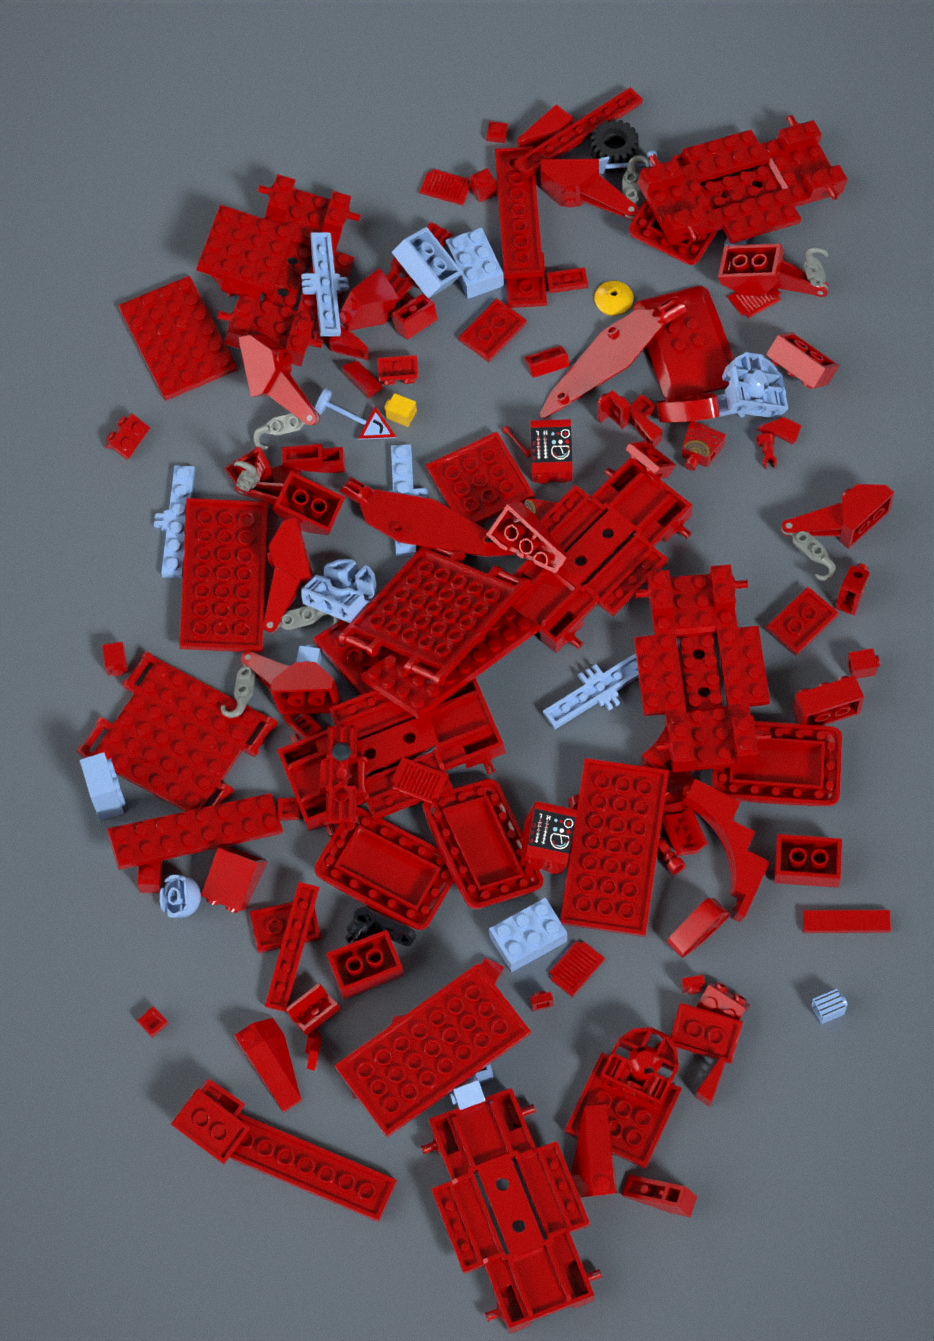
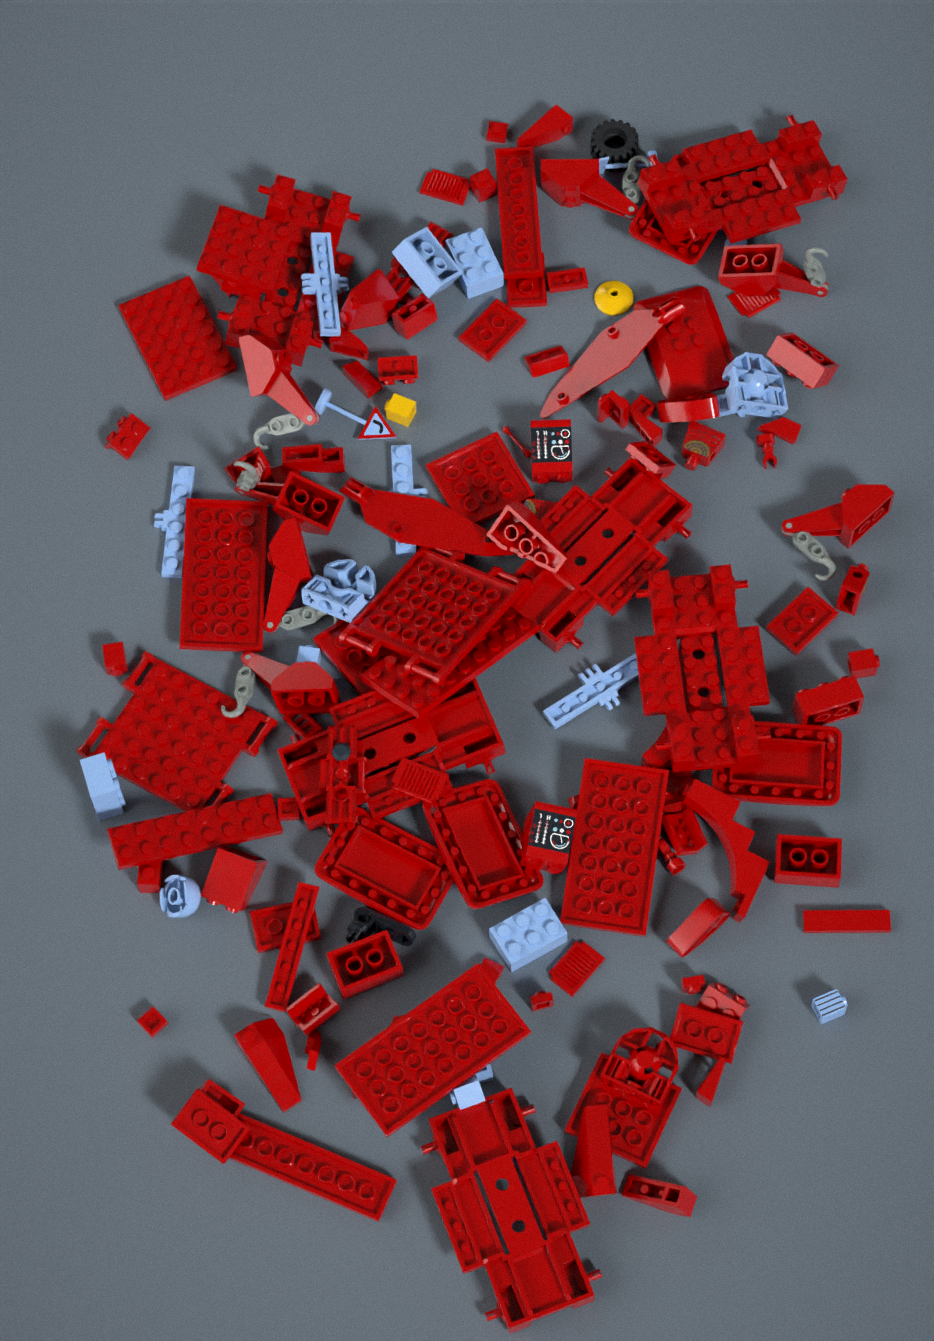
red plate [514,87,643,178] -> none

